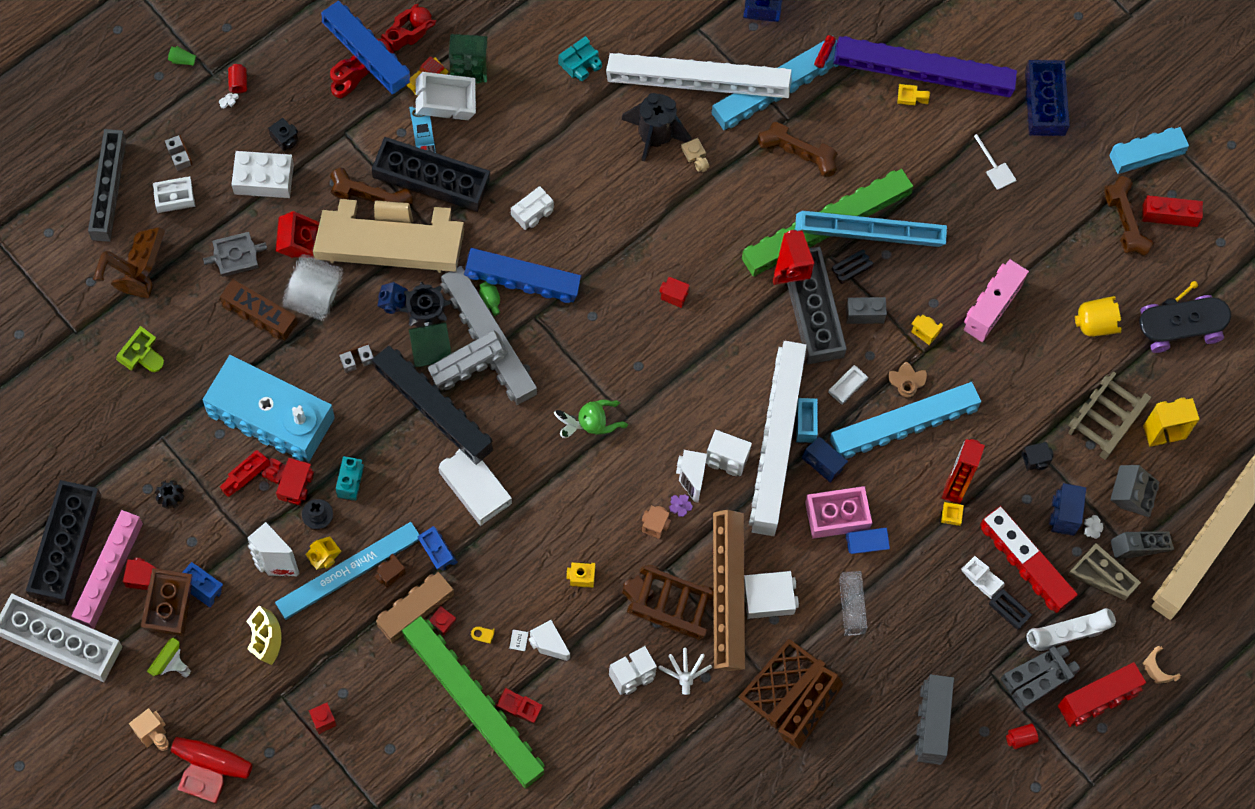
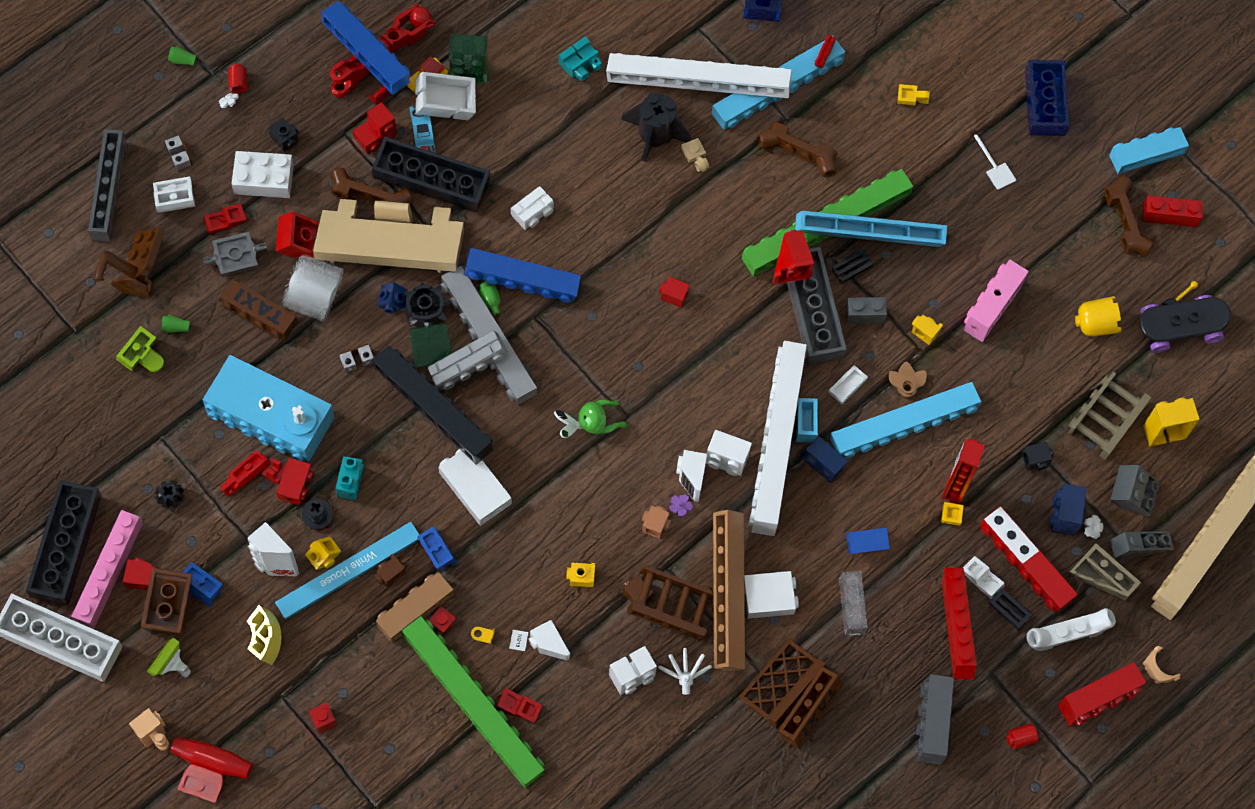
bright pink brick [805,486,872,539] -> none
dark purple brick [833,36,1017,98] -> none
dark grey hips [1001,645,1080,711] -> none
none -> bright green cone [161,314,190,333]
none -> red slope [203,204,247,234]
none -> red brick [353,102,397,155]
none -> red slope [369,85,390,105]
none -> red brick [942,568,976,679]

